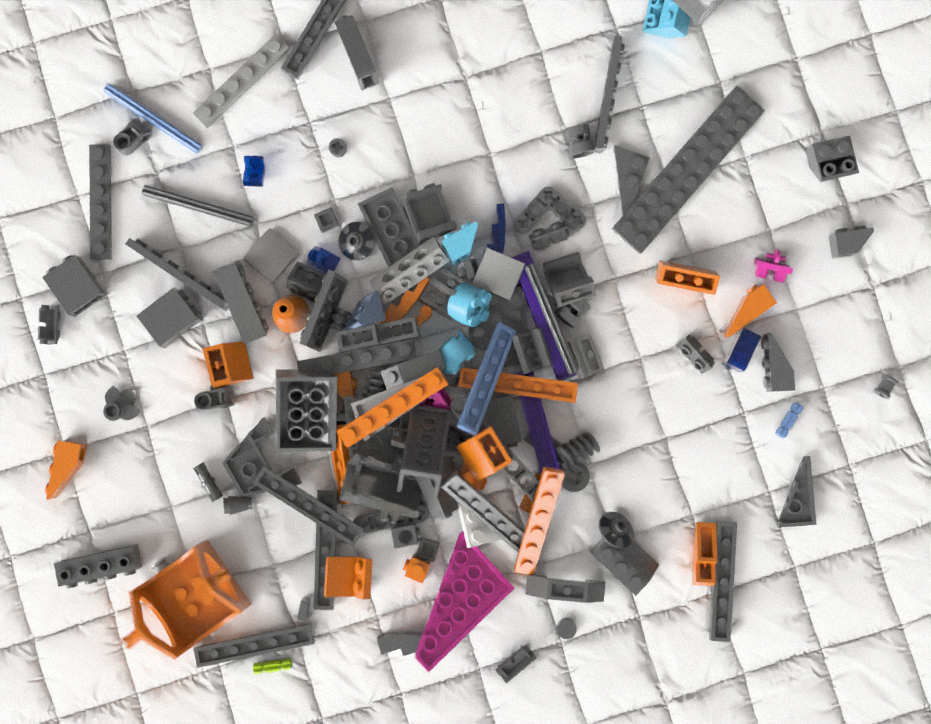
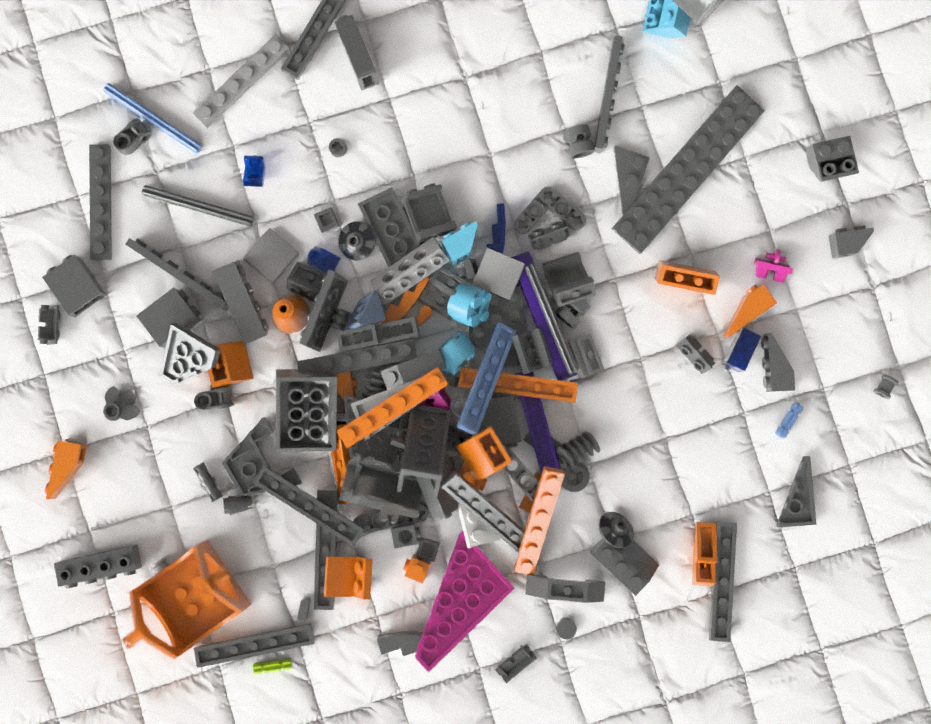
none -> plate [159,323,221,384]

